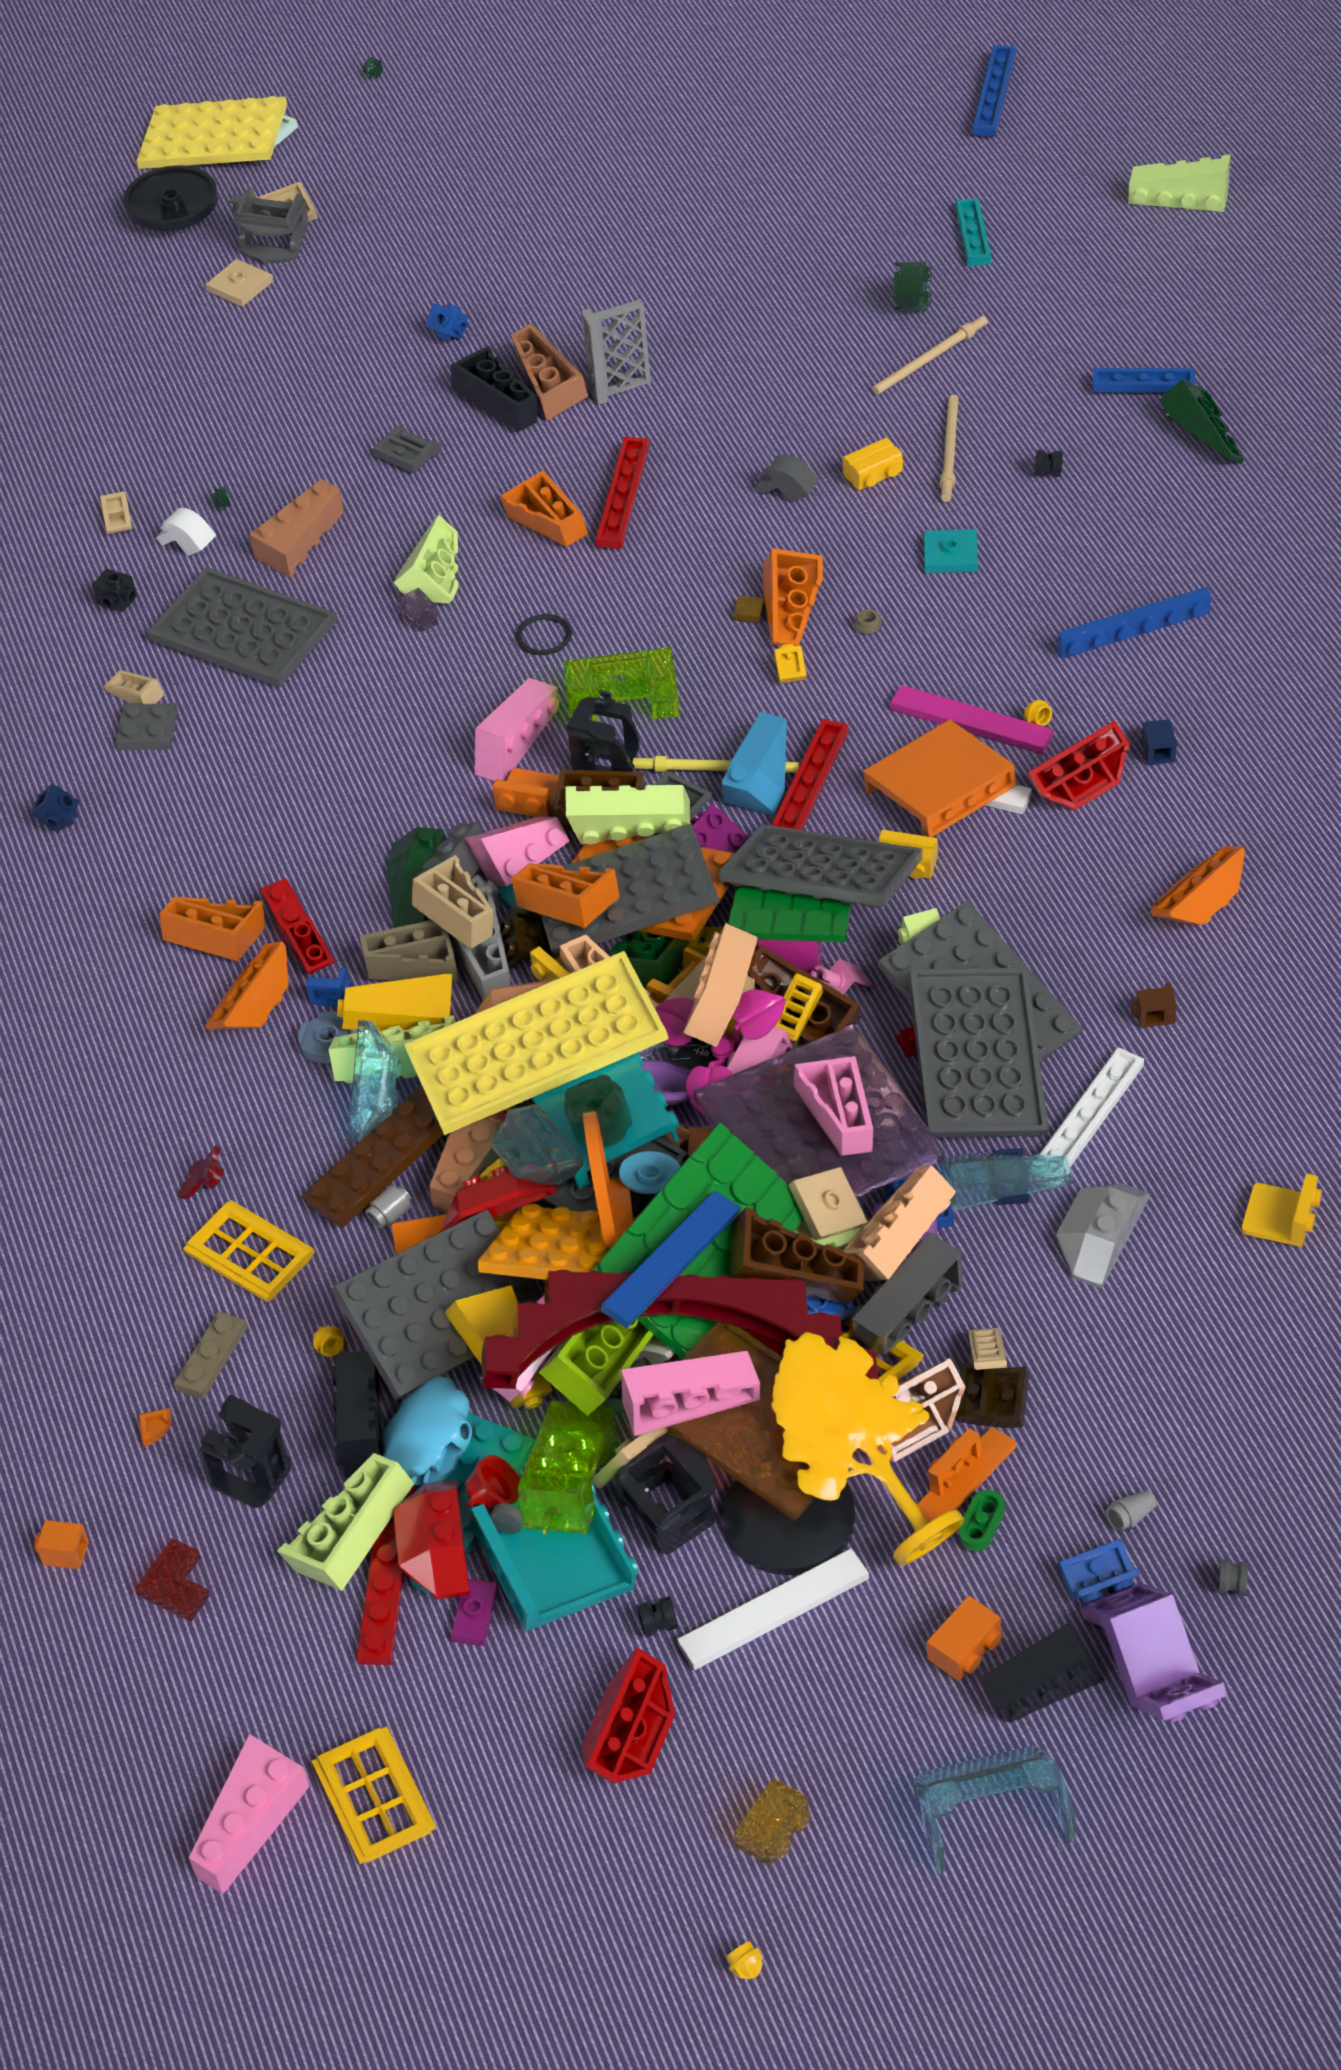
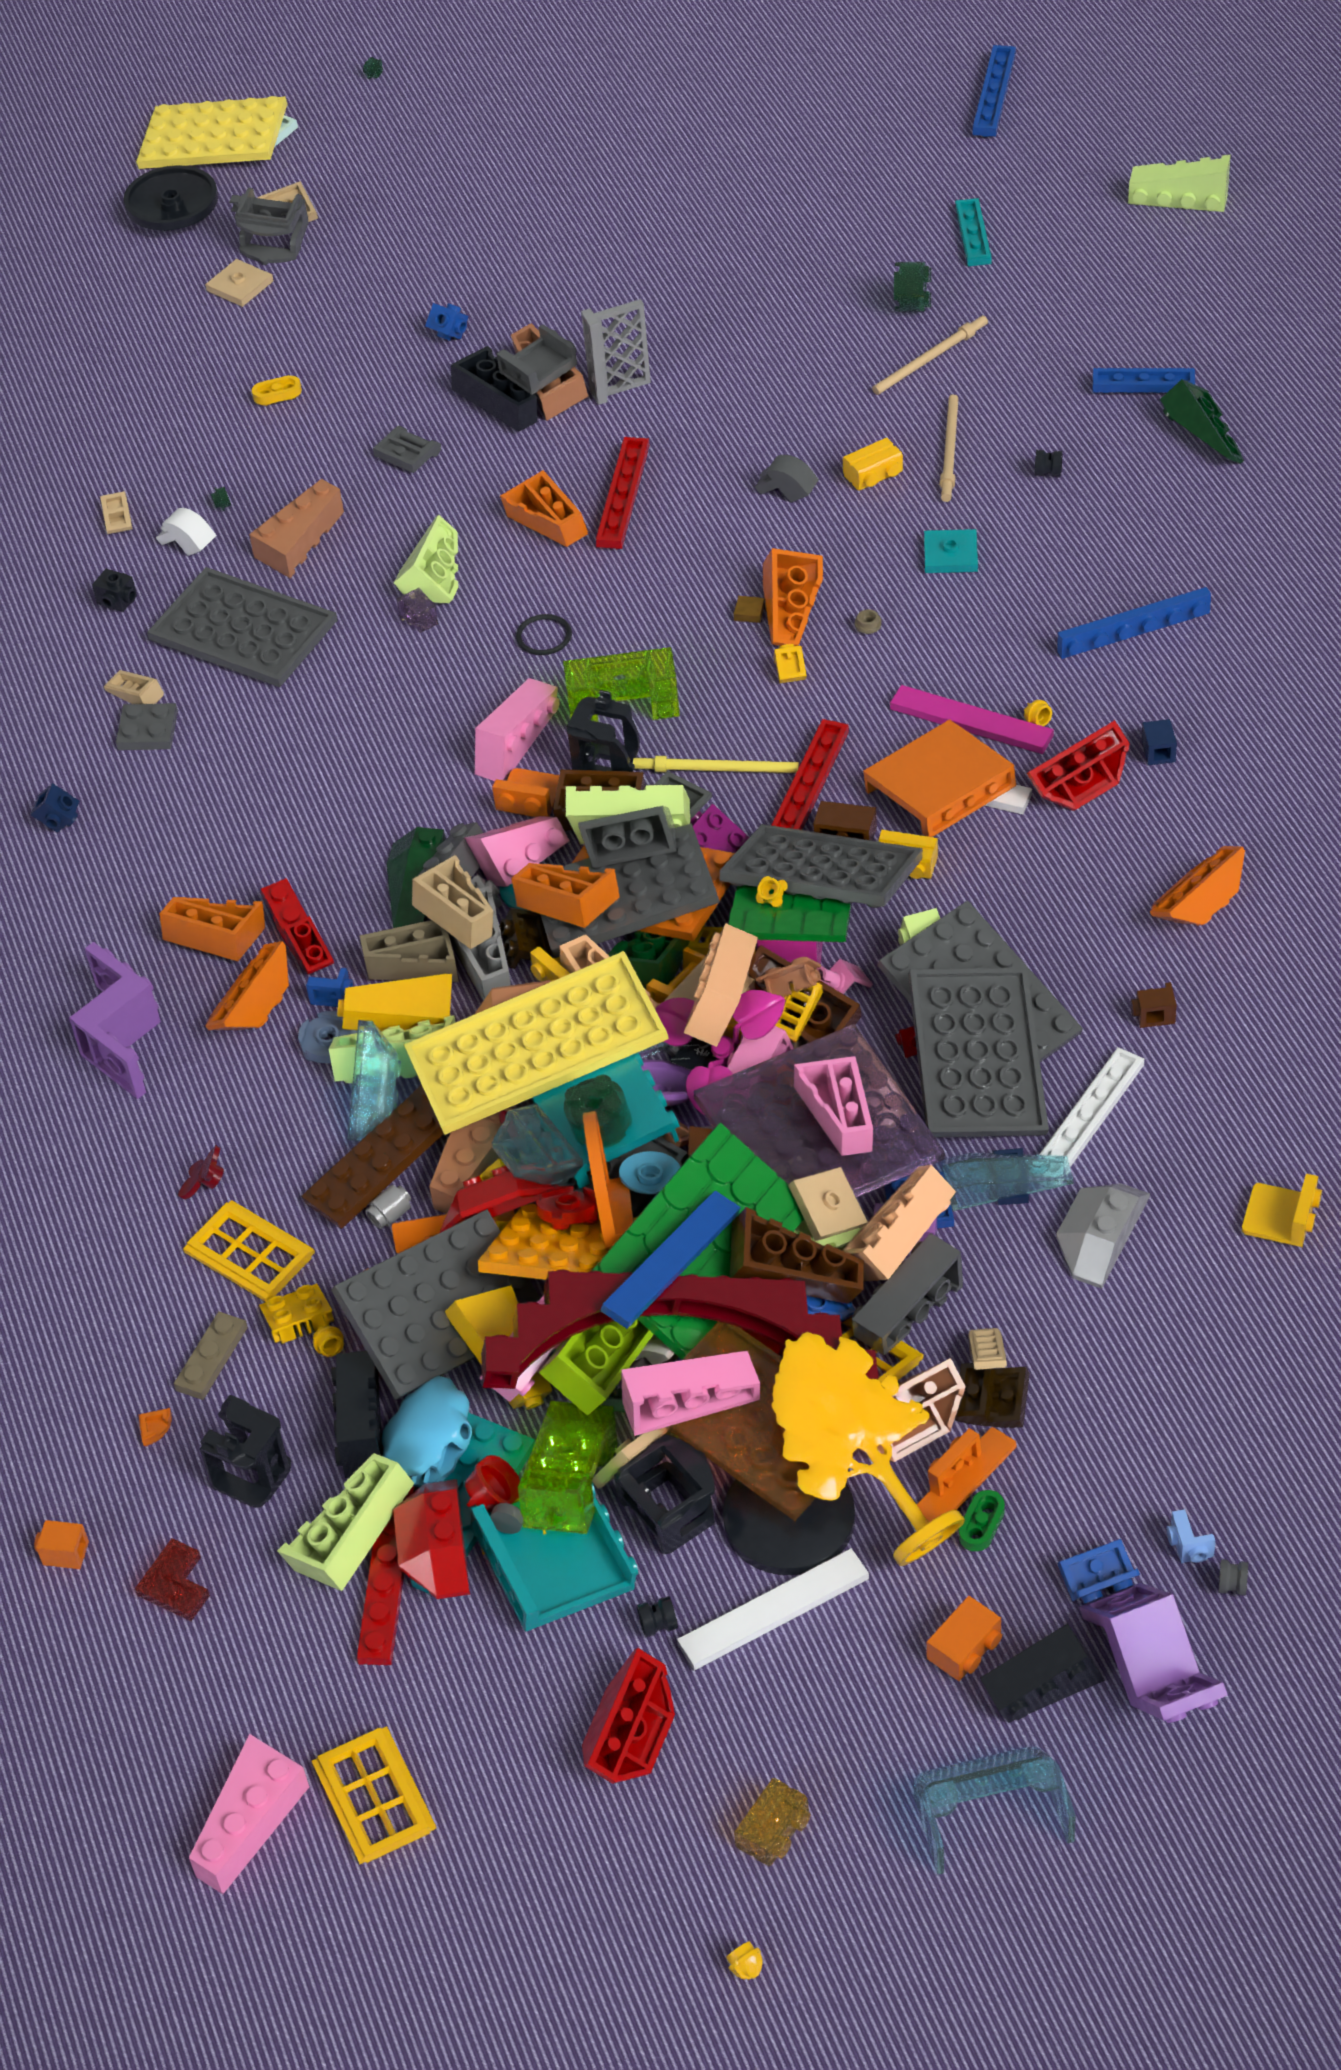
magenta plate [451,1579,498,1646] -> none
dark azure wedge [721,712,787,817] -> none
light grey cone [1106,1490,1157,1532] -> none
none -> medium lavender bracket [69,942,161,1099]
none -> yellow plate [252,375,302,406]
none -> yellow hinge [259,1283,334,1344]
none -> dark grey panel [496,324,577,395]
none -> red plate [536,1186,599,1230]
none -> dark grey slope [578,806,676,868]
none -> yellow plate [755,876,788,907]
none -> nougat hinge [756,957,821,997]
none -> reddish brown brick [813,801,877,841]
none -> light blue bracket [1166,1509,1215,1563]

